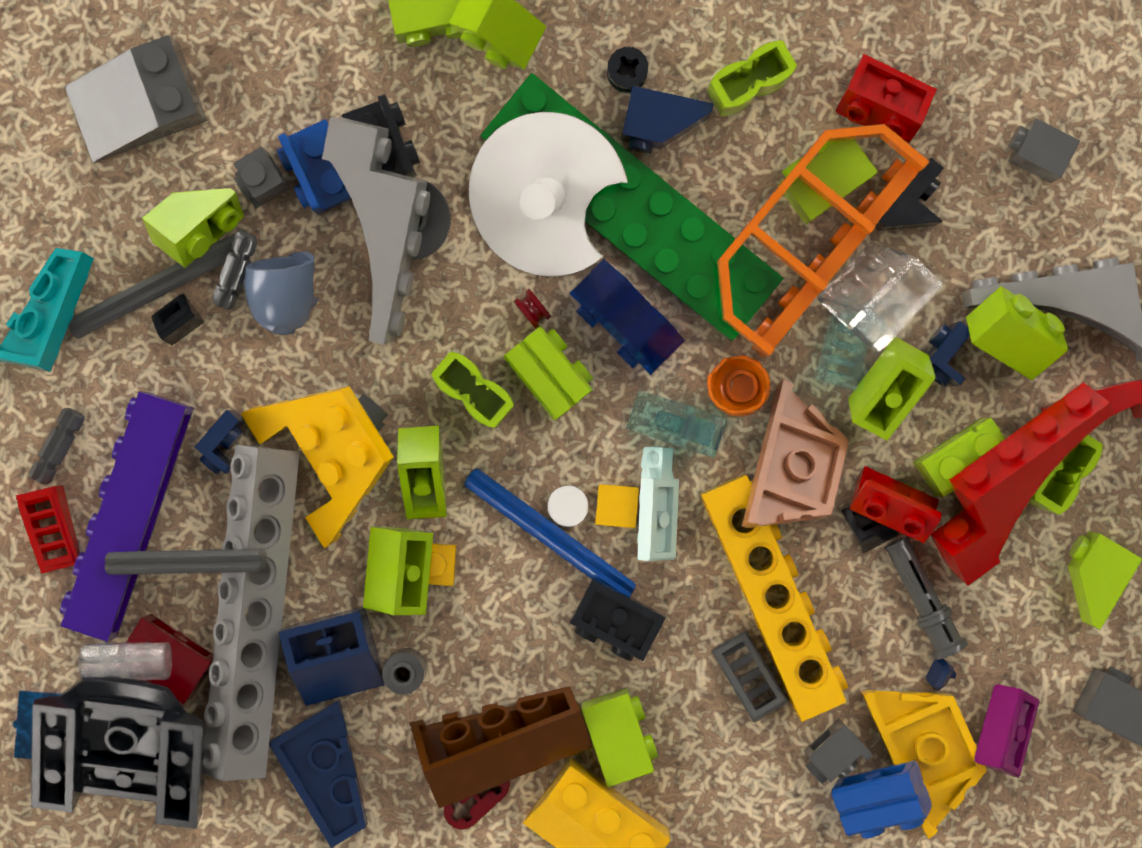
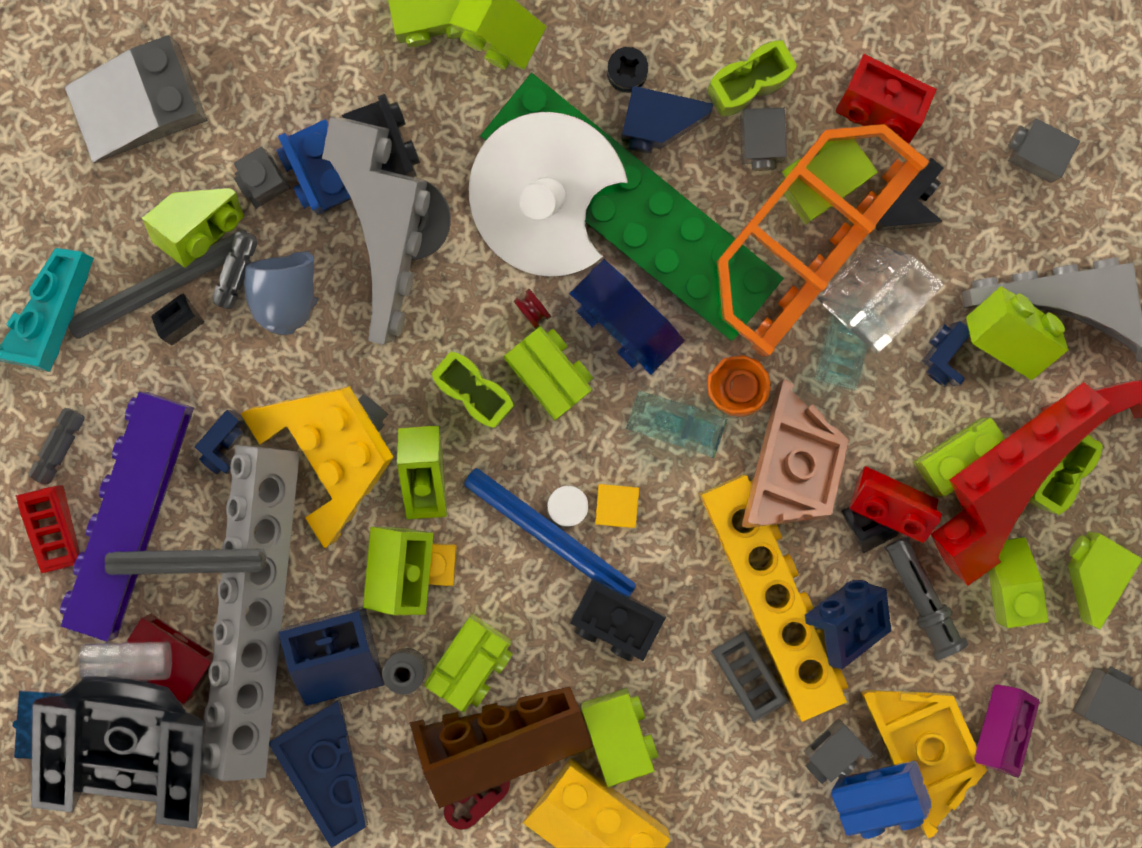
light aqua hinge [637,447,679,561] -> none
lime brick [848,336,936,441] -> none
dark blue rock [926,659,956,690] -> none
none -> lime brick [424,613,513,713]
none -> dark grey brick [740,107,787,171]
none -> dark blue bracket [805,580,892,669]
none -> lime slope [988,537,1049,628]

